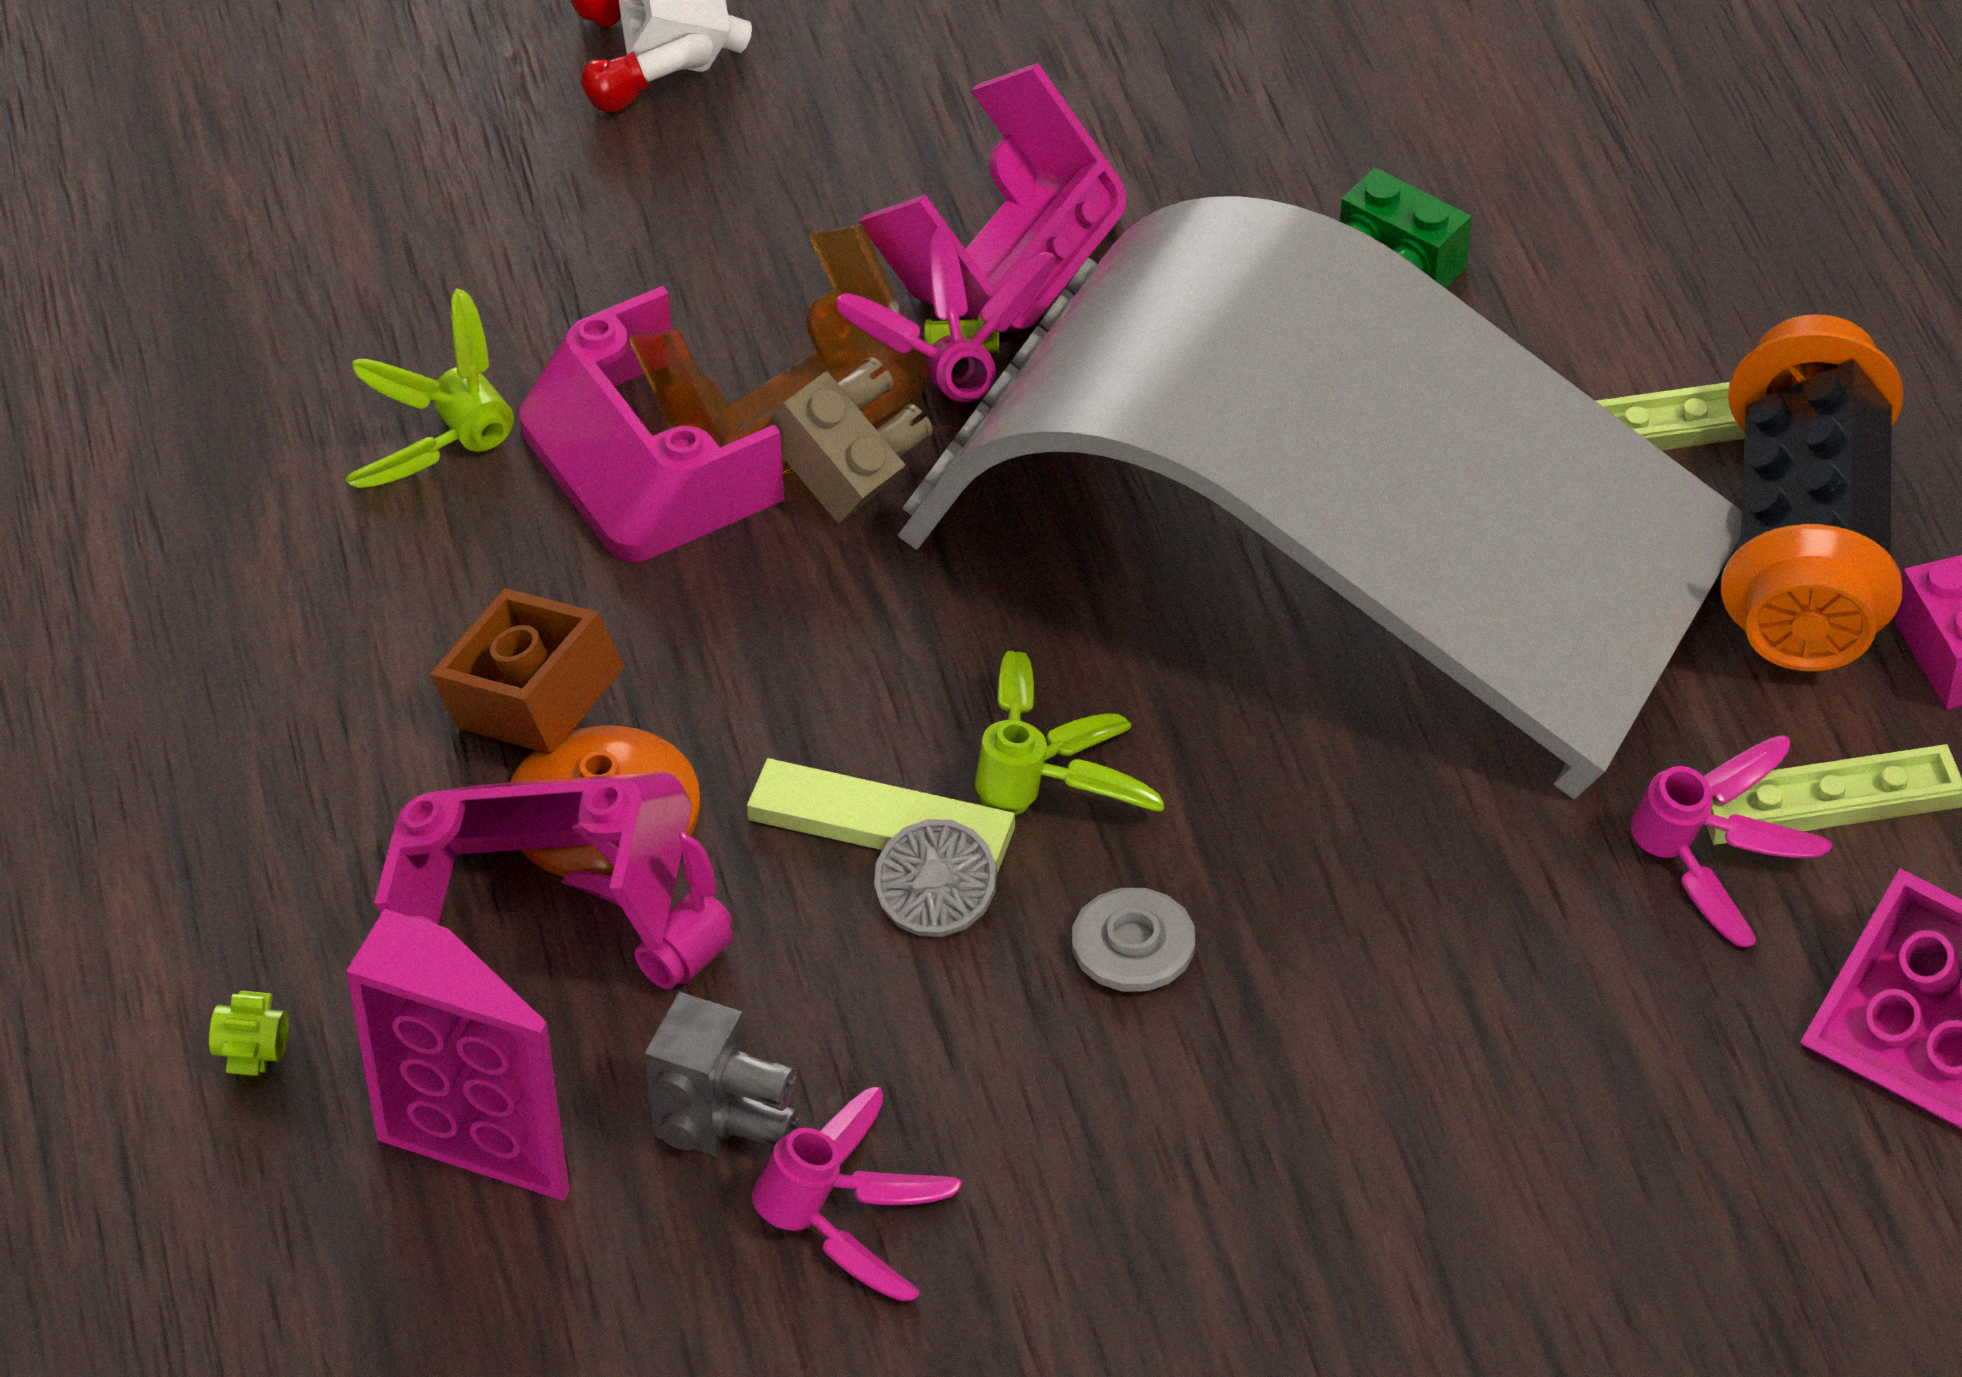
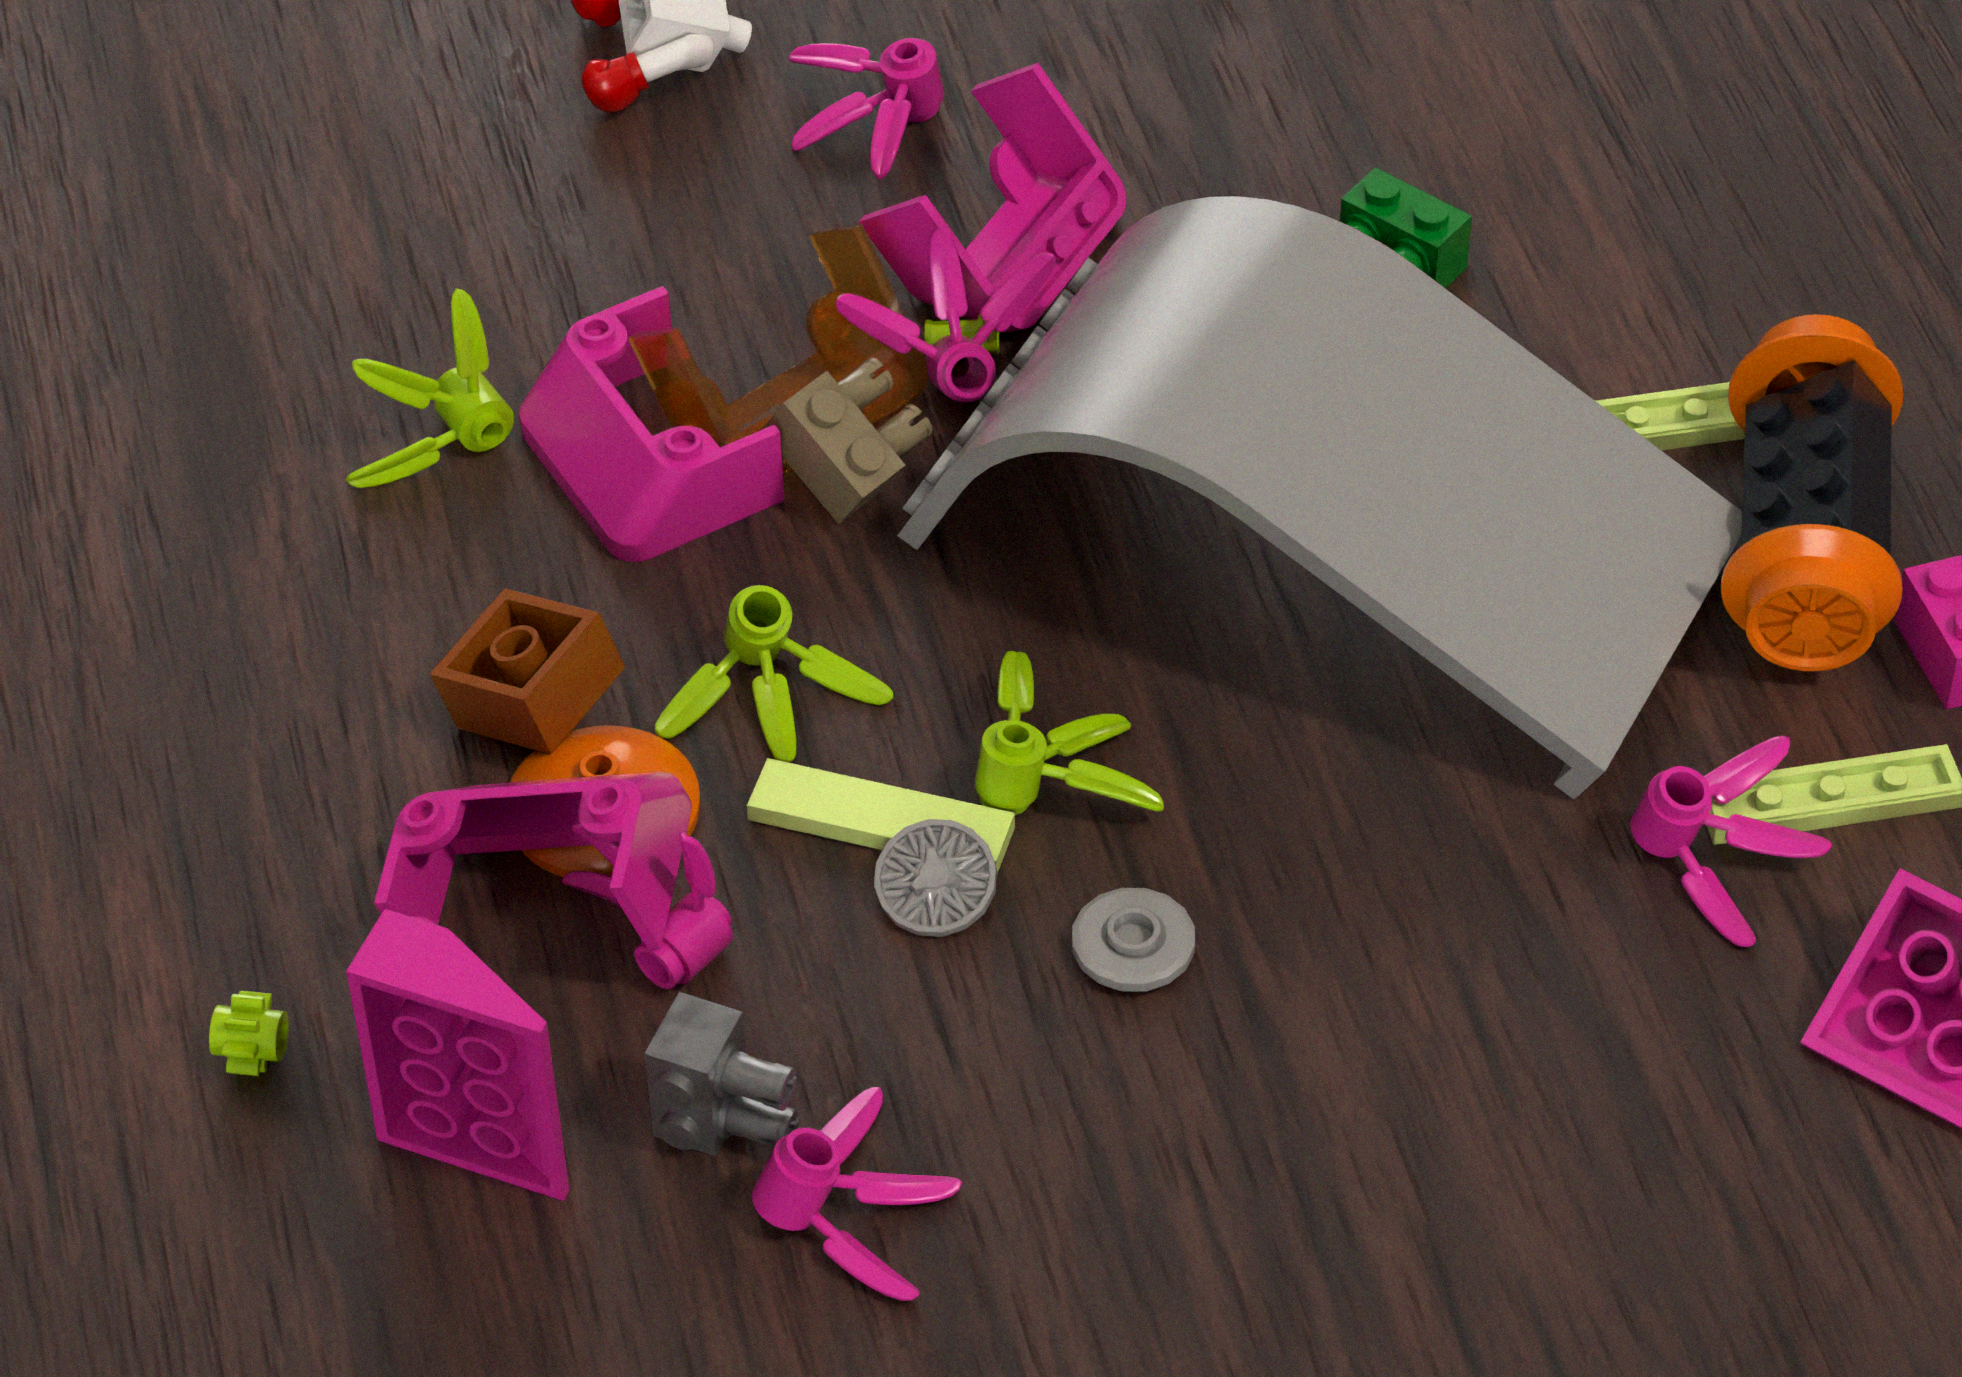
none -> lime plant [655,585,893,763]
none -> dark pink plant [788,38,944,180]

